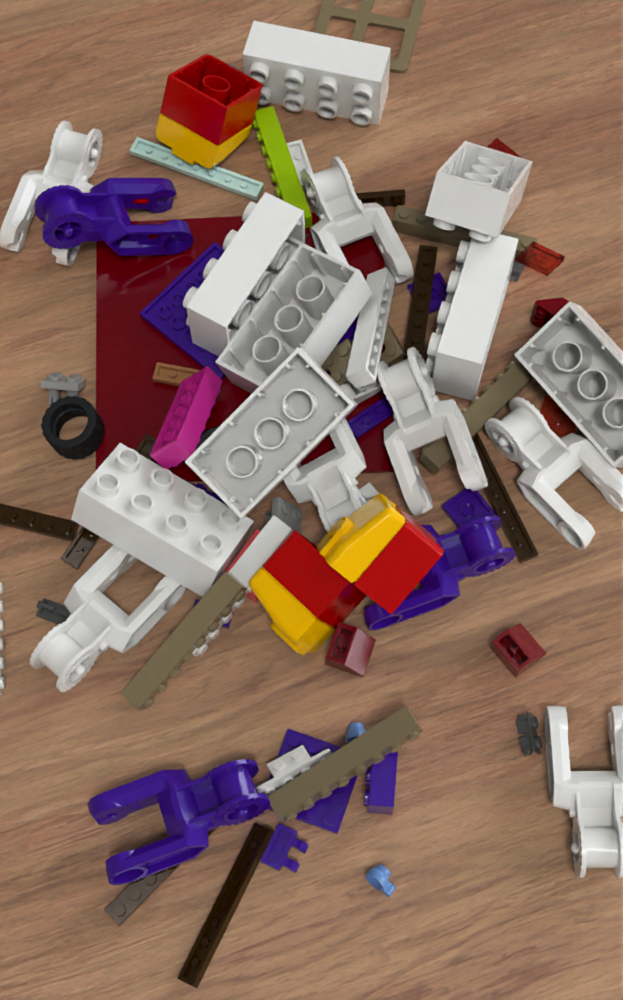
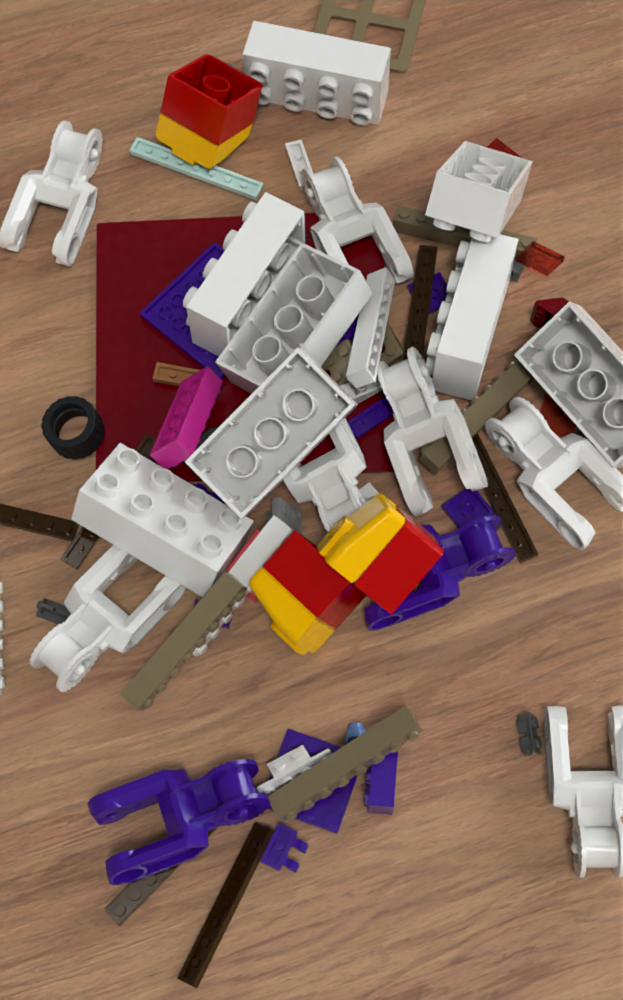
dark purple arm [34,178,193,256] -> none
light grey plate [41,372,87,405] -> none
lime brick [252,106,312,228] -> none
dark red slope [326,622,376,677] -> none
dark brown plate [356,189,406,207] -> none
medium blue piece [365,864,396,897] -> none
dark red slope [490,623,547,678] -> none

